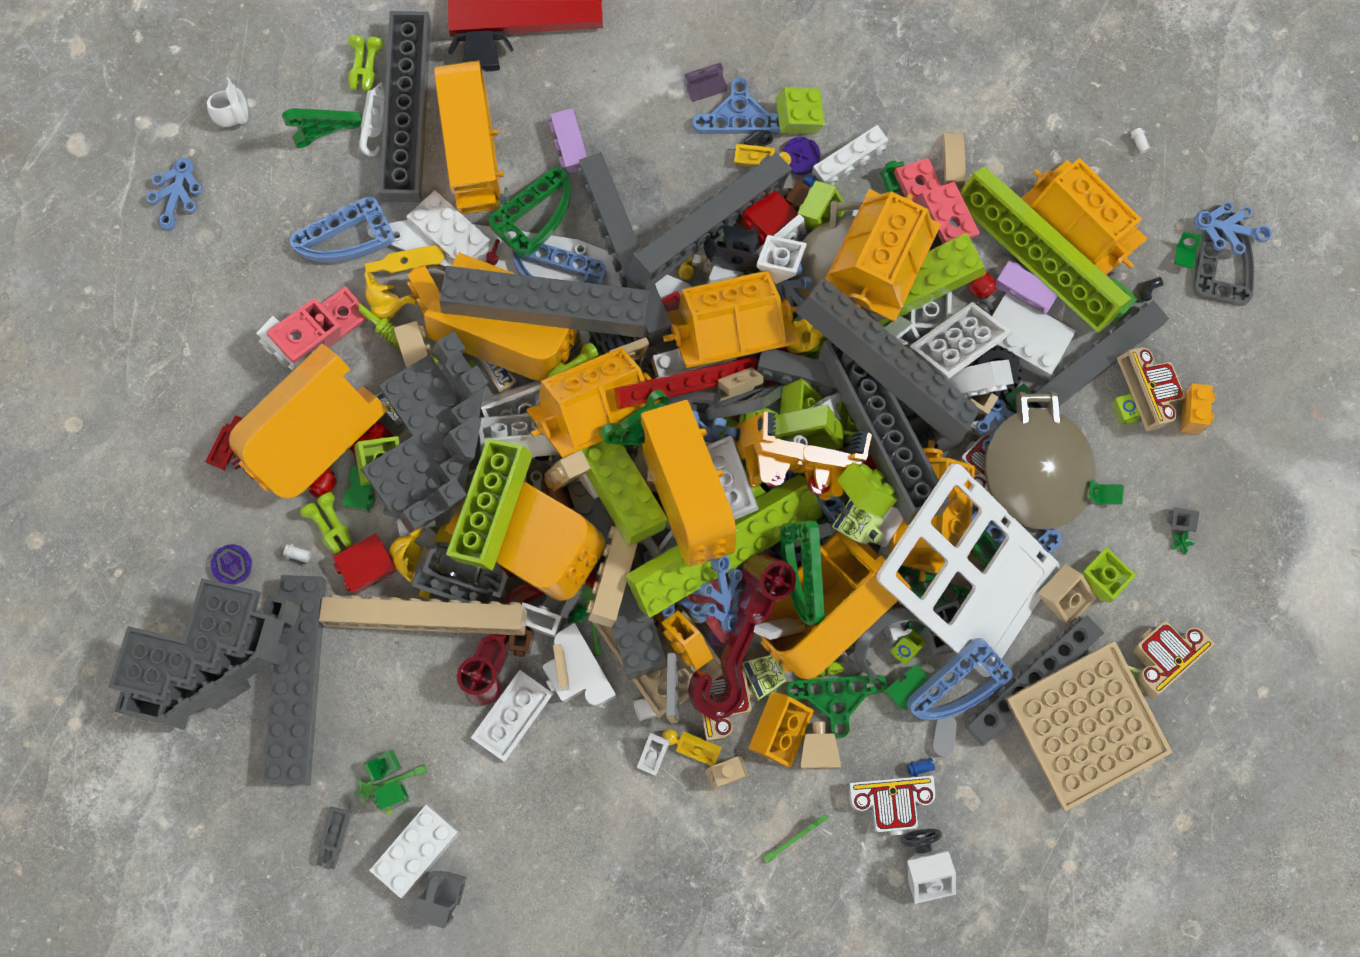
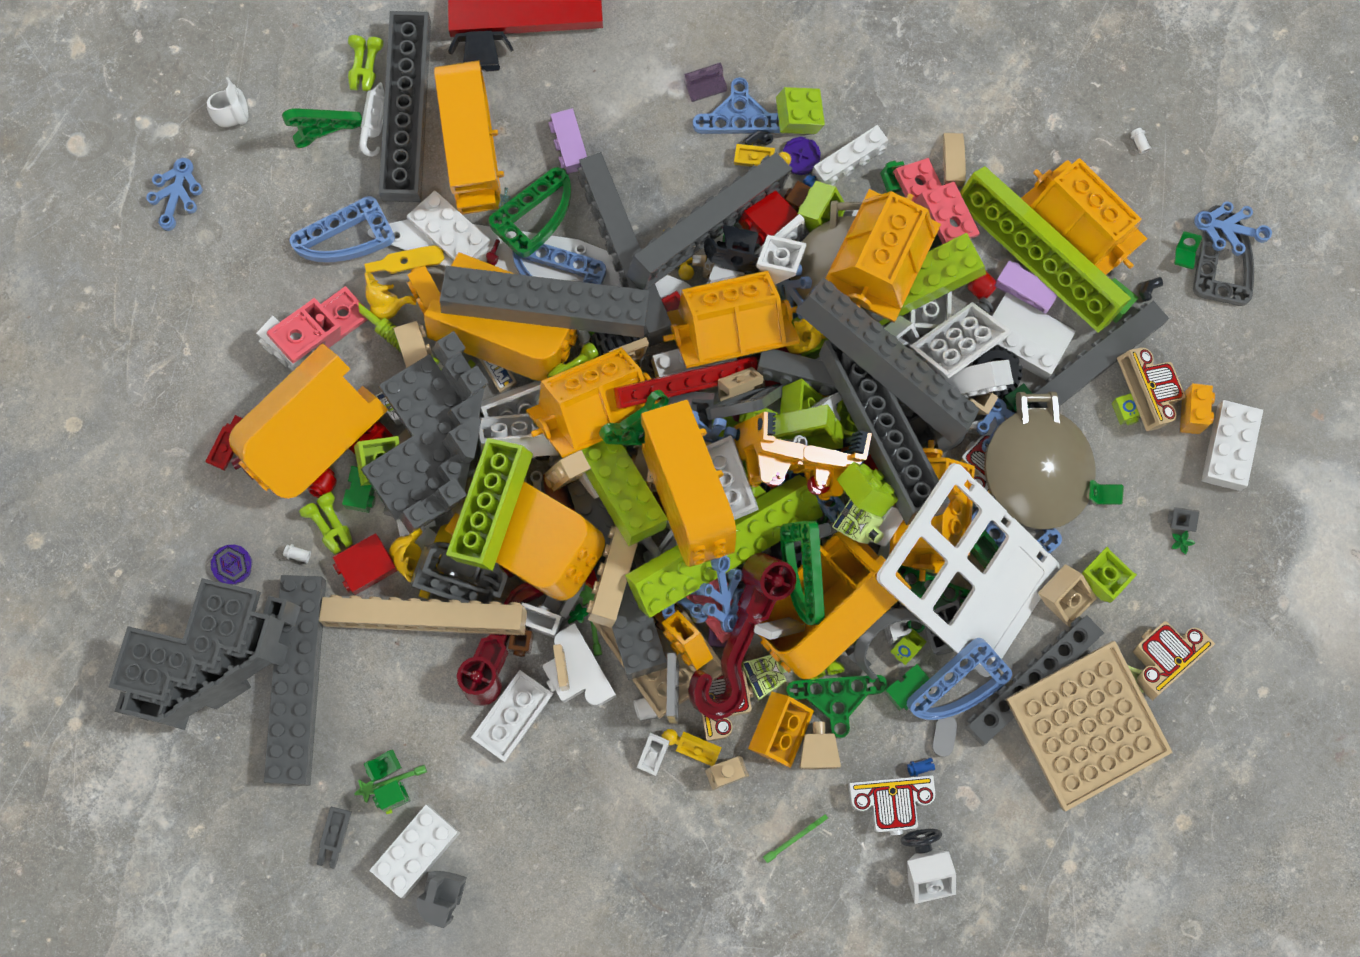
none -> white brick [1201,400,1263,491]

